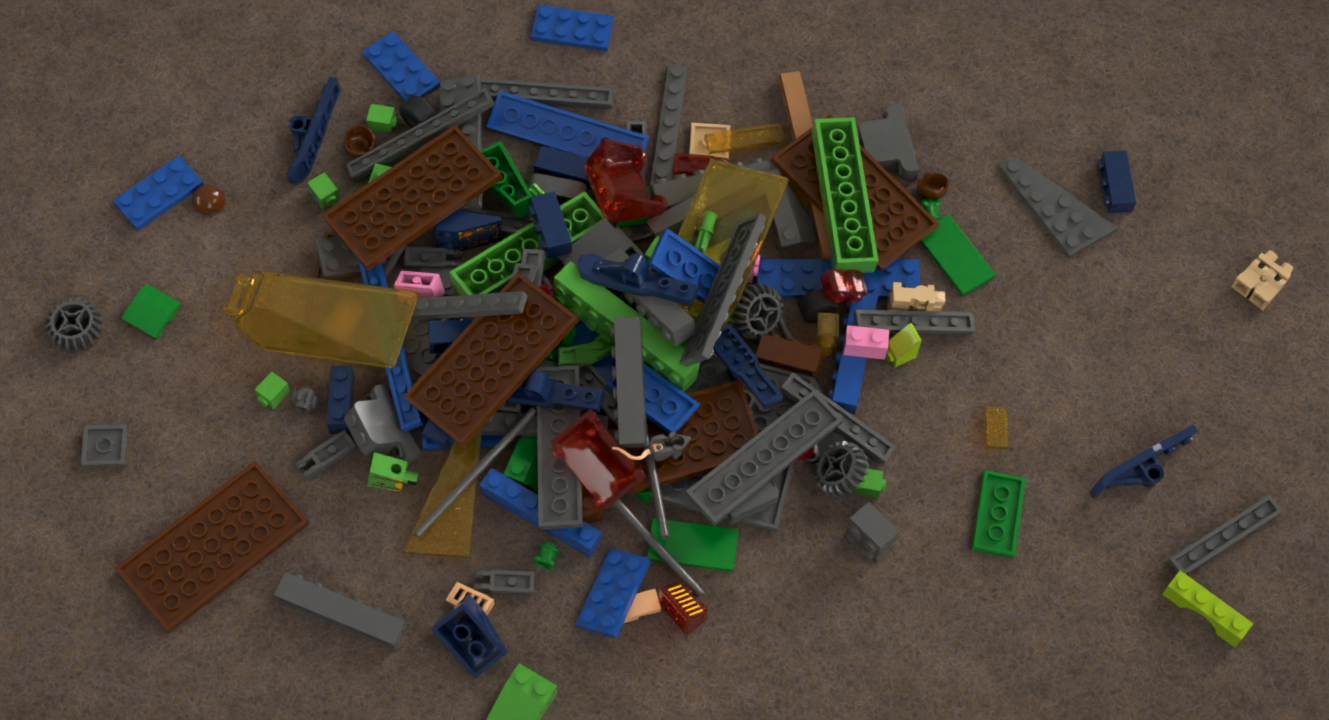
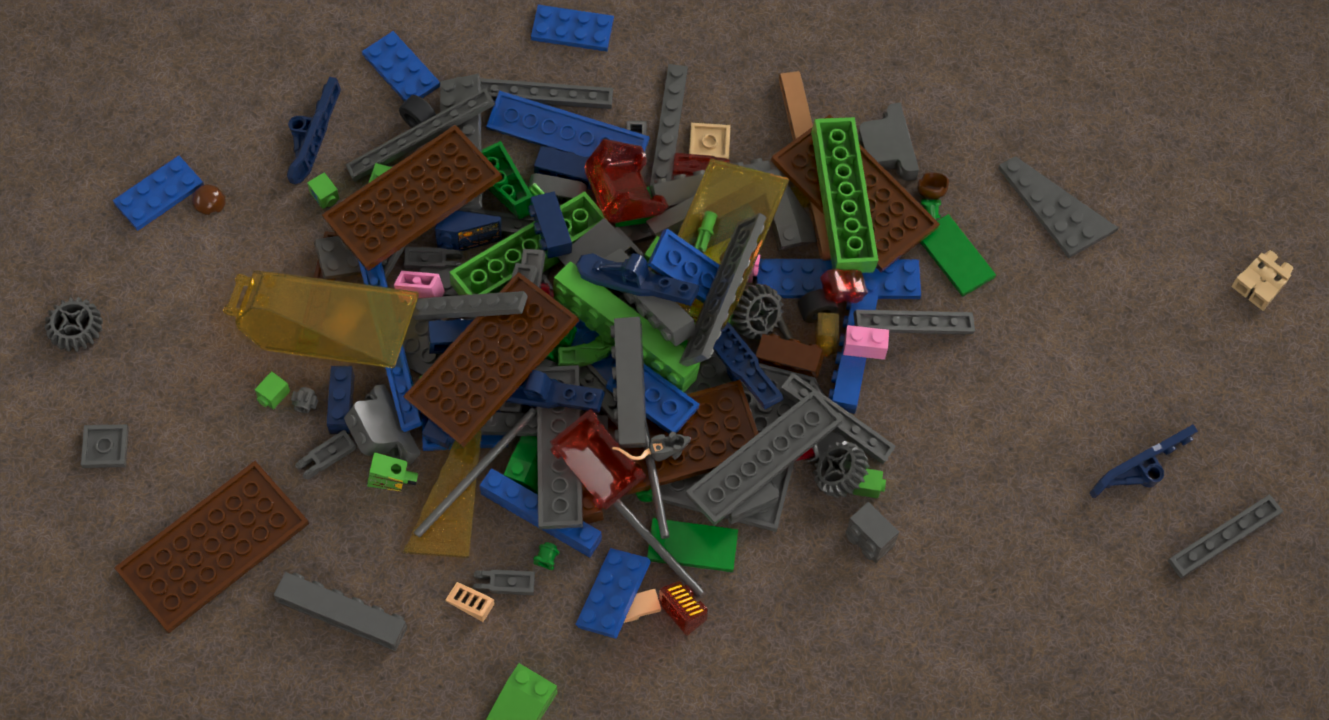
green slope [121,284,182,339] -> none
reddish brown hair [344,125,375,157] -> none
bright green brick [366,104,398,134] -> none
dark blue slope [431,594,508,679] -> none
clear yellow tile [704,123,785,154] -> none
lime slope [885,323,922,367] -> none
tan hips [887,282,945,312] -> none
green tile [971,470,1026,559] -> none
clear yellow plate [985,407,1008,450] -> none
dark blue brick [1097,151,1136,213] -> none
lime arch [1162,570,1253,647] -> none

